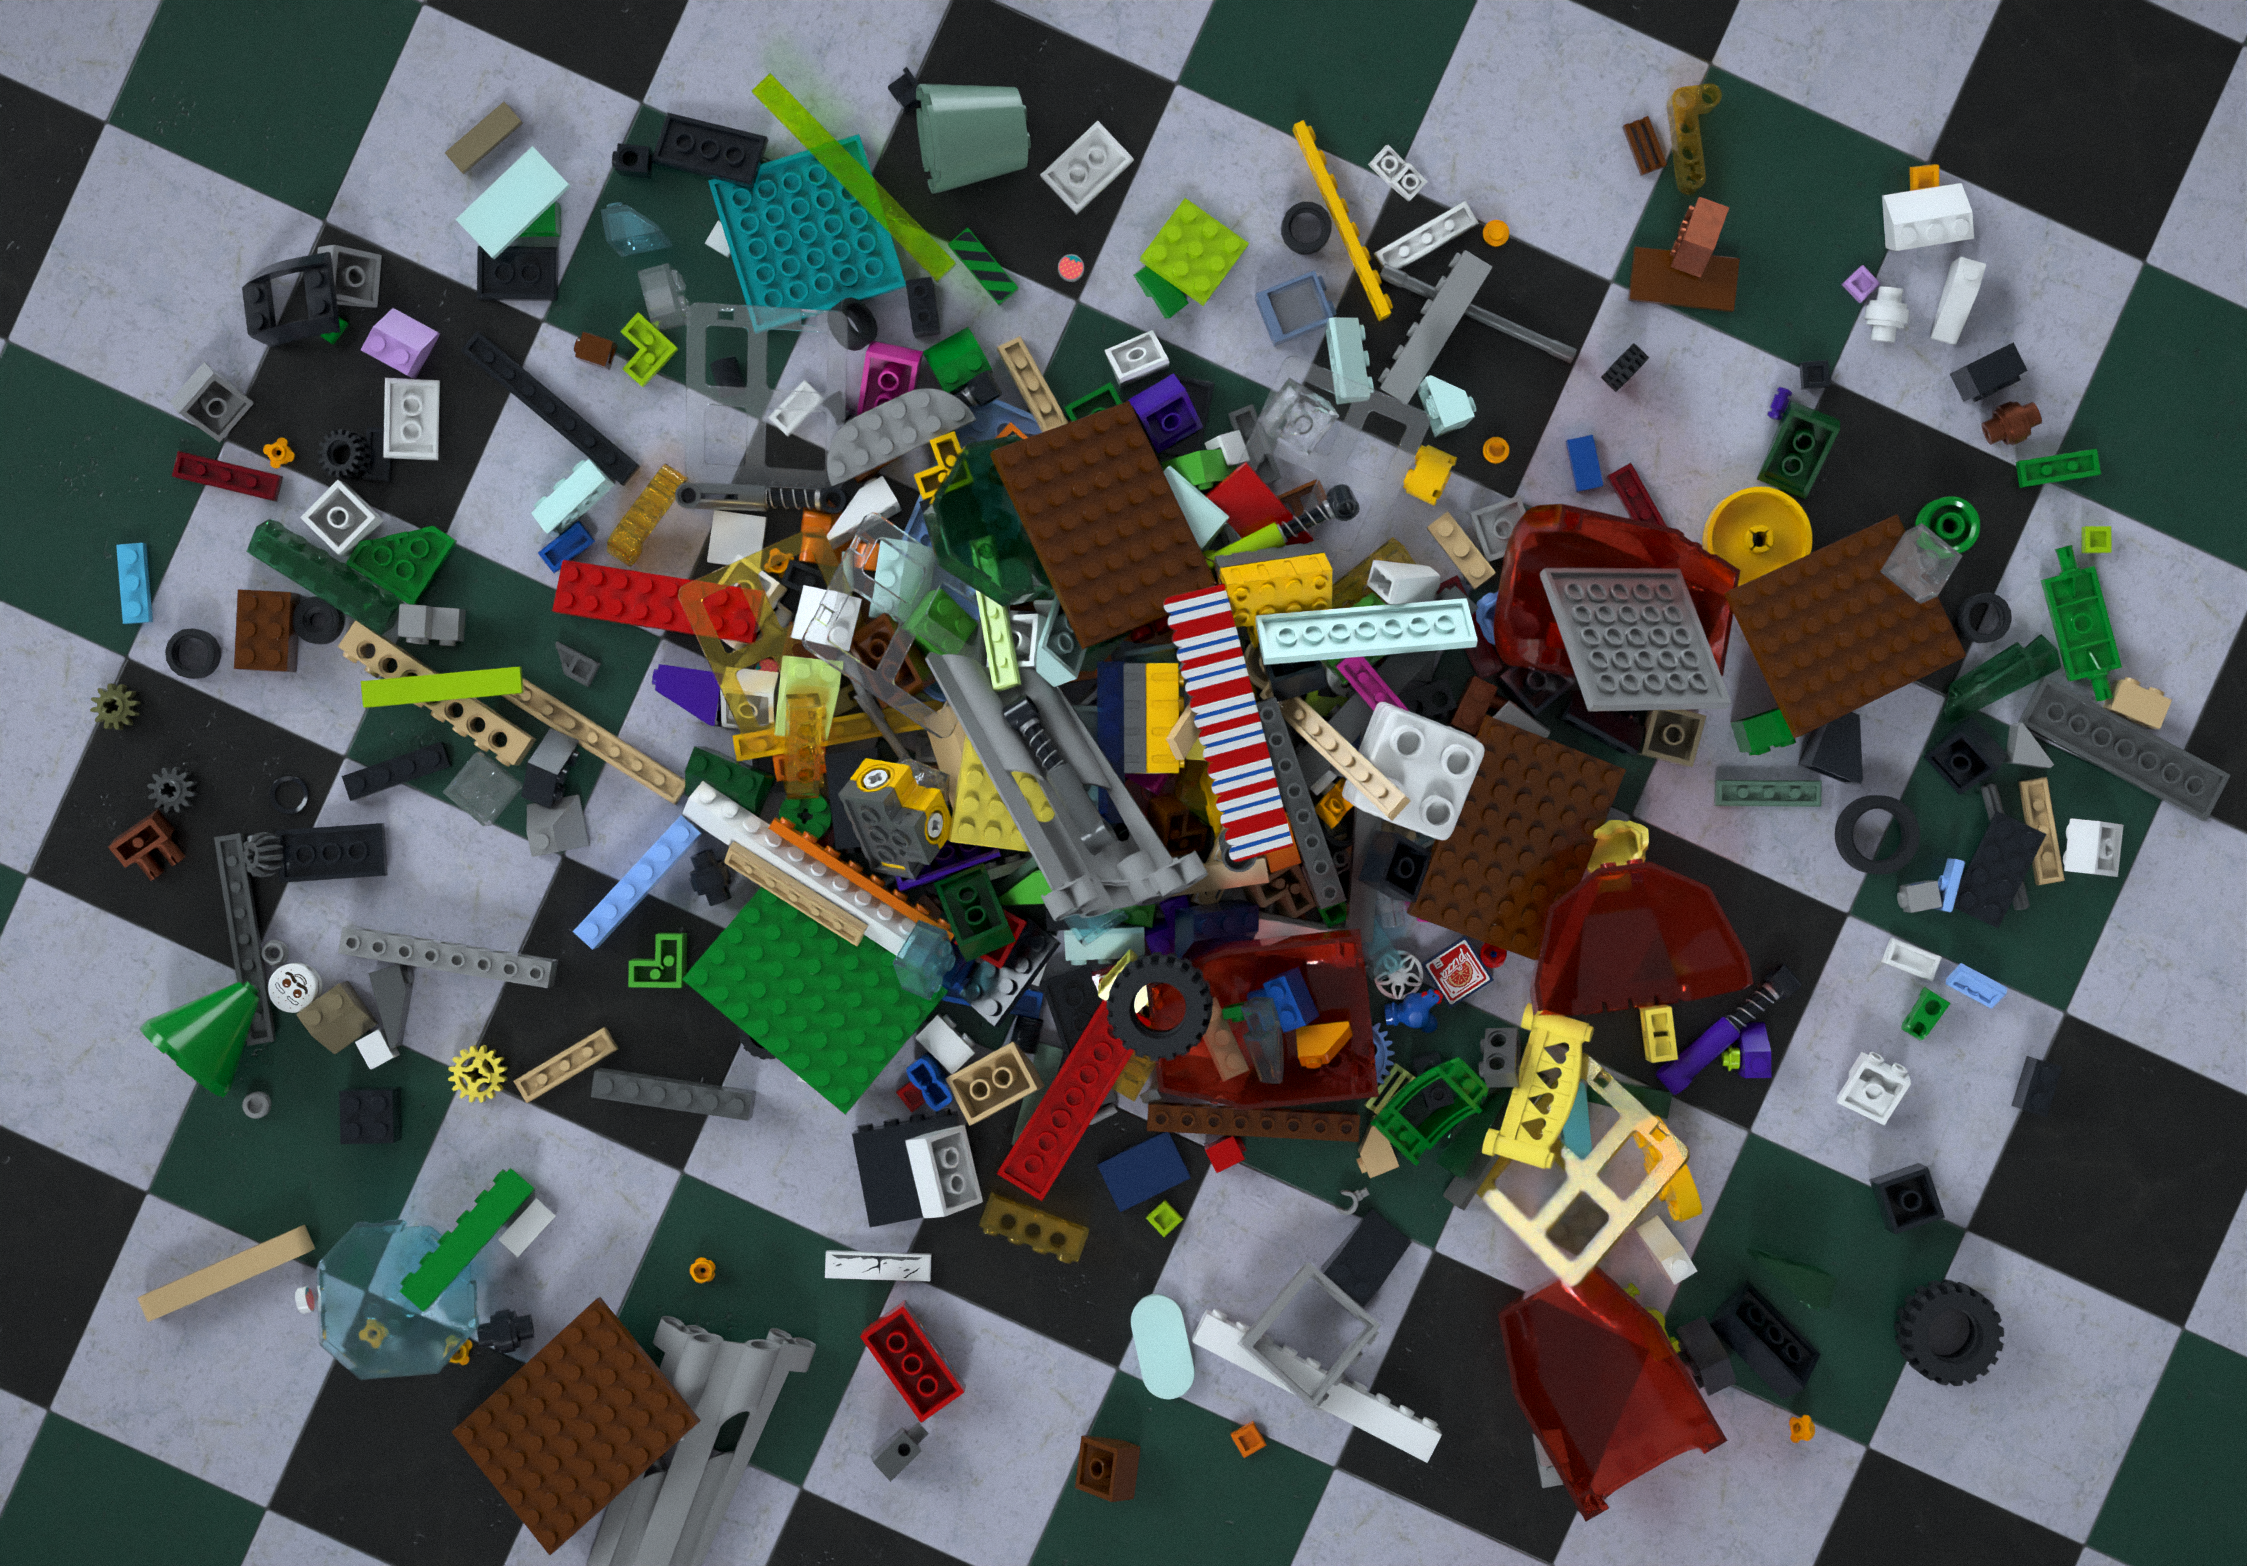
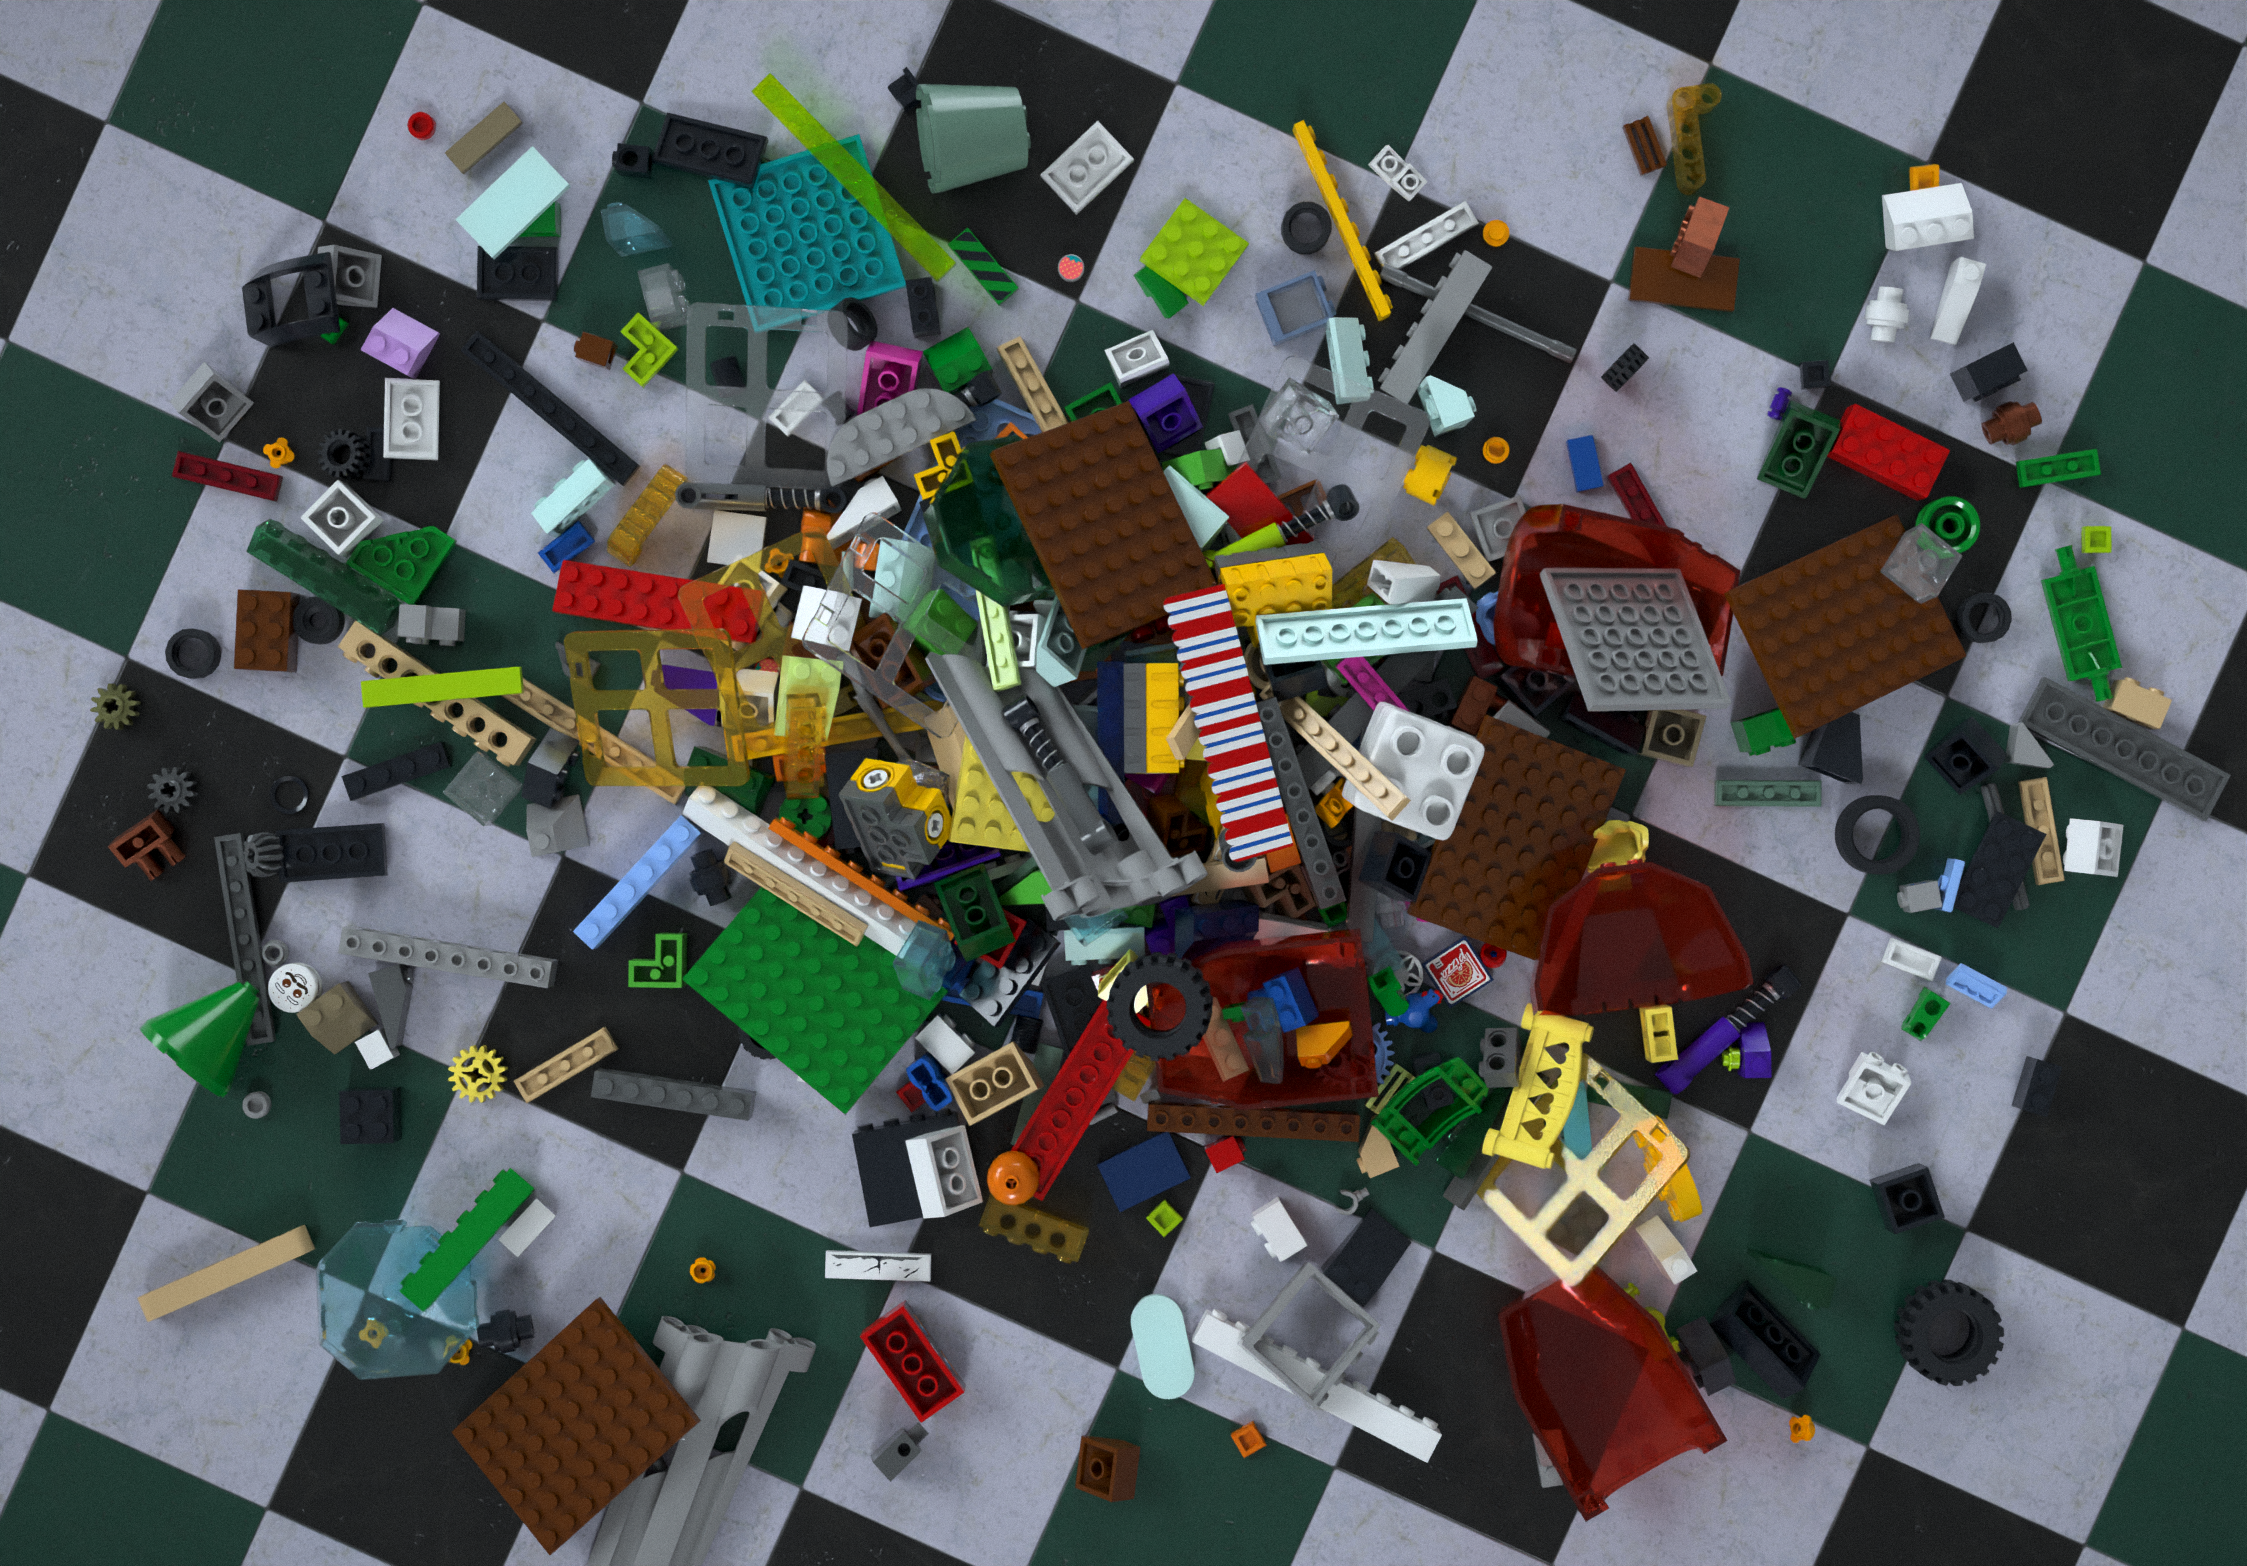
medium azure plate [116,543,153,624] -> none
white tile [295,1286,315,1314] -> none
white tile [705,221,731,258] -> none
yellow piece [1702,487,1812,589] -> none
lavender tile [1841,265,1881,303] -> none
clear green wedge [1944,634,2061,724] -> none
none -> red tile [407,112,436,140]
none -> clear yellow window [564,628,750,786]
none -> orange cylinder [987,1151,1040,1206]
none -> white brick [1250,1197,1308,1262]
none -> green leg [1367,966,1409,1017]
none -> red brick [1827,404,1950,501]

